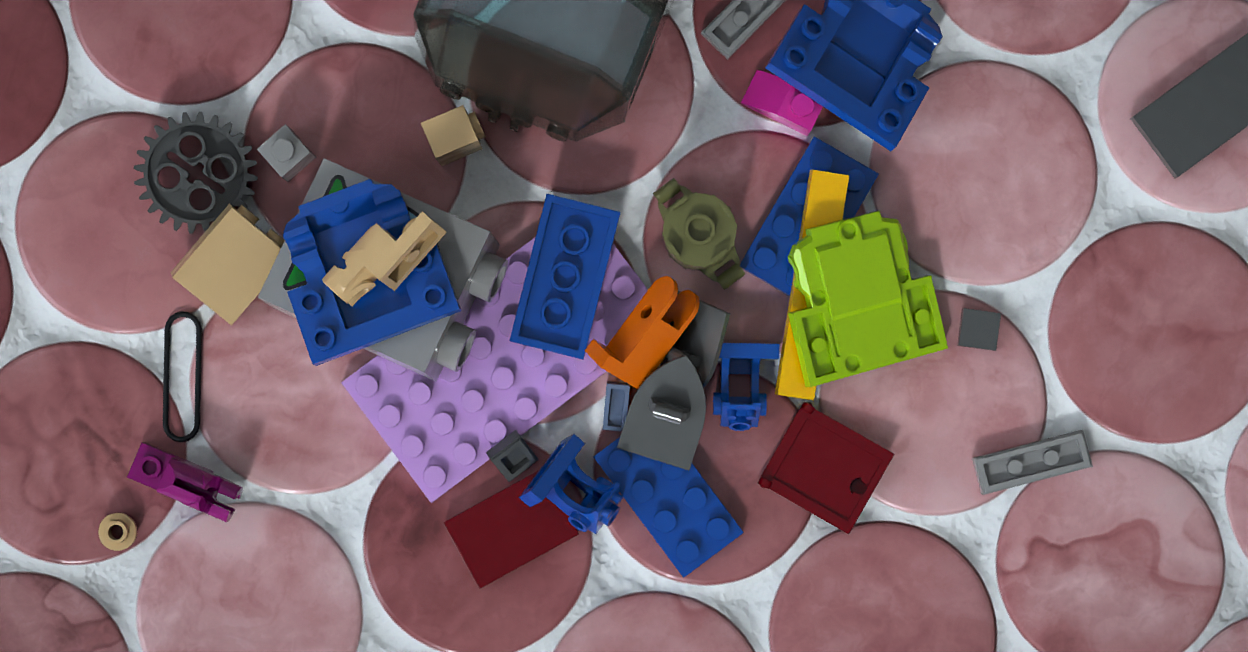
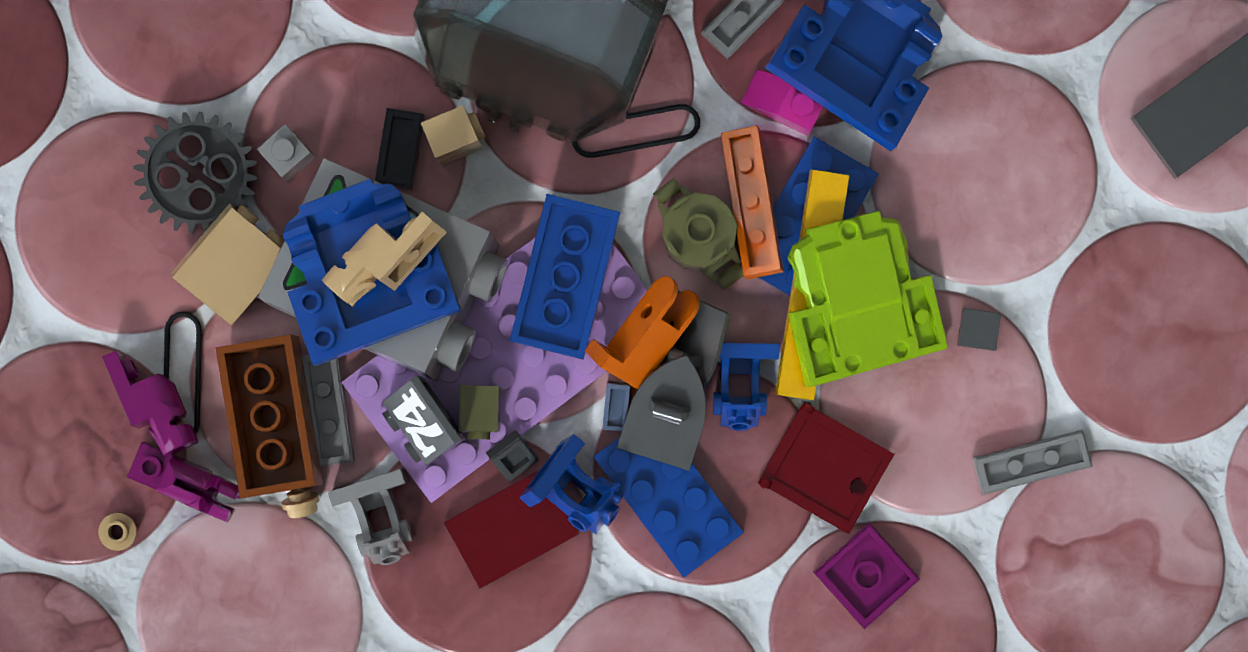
none -> magenta plate [102,351,199,456]
none -> dark orange brick [215,334,323,499]
none -> tan plate [281,488,320,518]
none -> light grey tile [302,354,354,466]
none -> light grey tile [328,468,413,565]
none -> black tile [375,108,425,189]
none -> dark grey slope [382,375,466,465]
none -> olive brick [459,385,501,440]
none -> black piece [572,104,700,158]
none -> orange plate [721,125,784,280]
none -> magenta tile [813,522,920,629]

